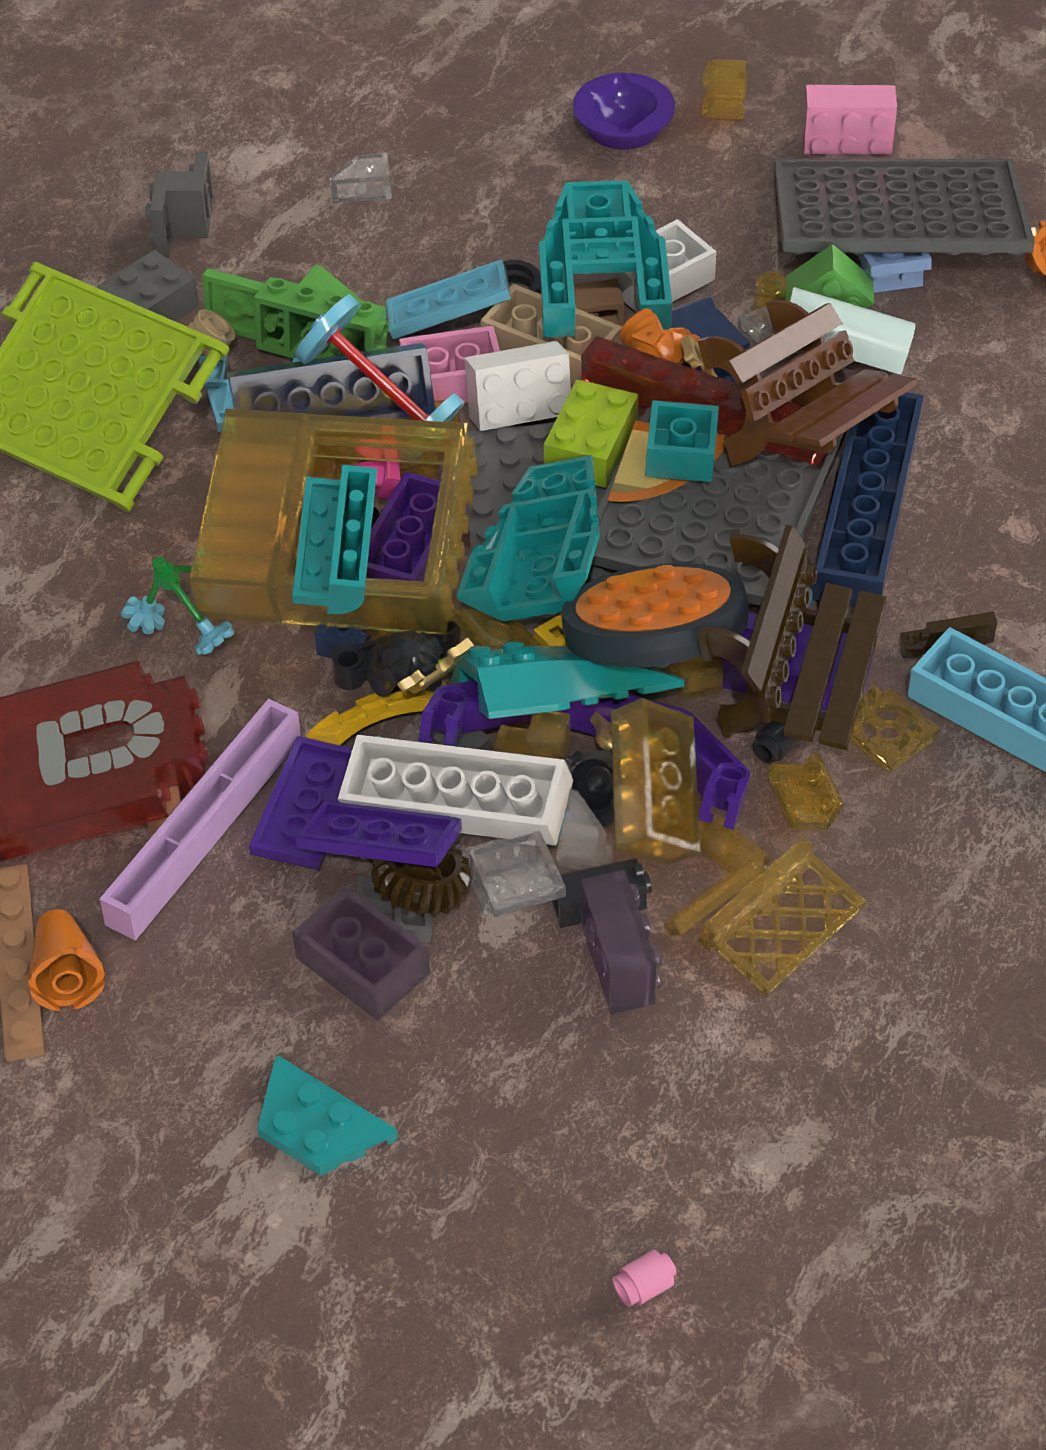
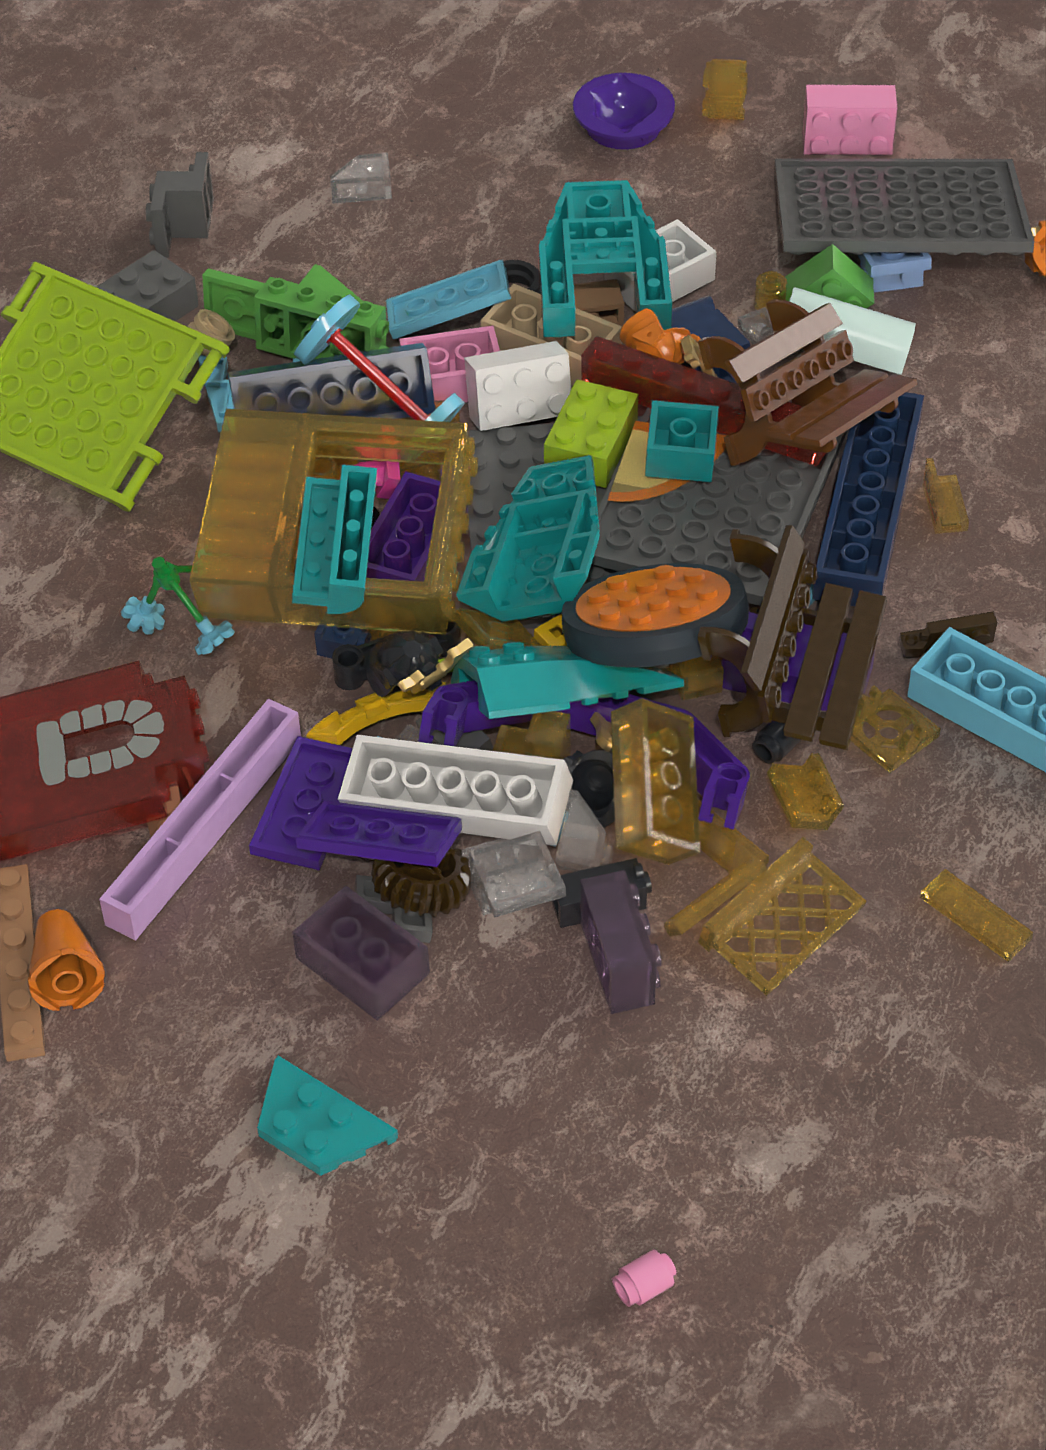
none -> clear yellow tile [920,869,1034,962]
none -> clear yellow panel [923,458,969,534]

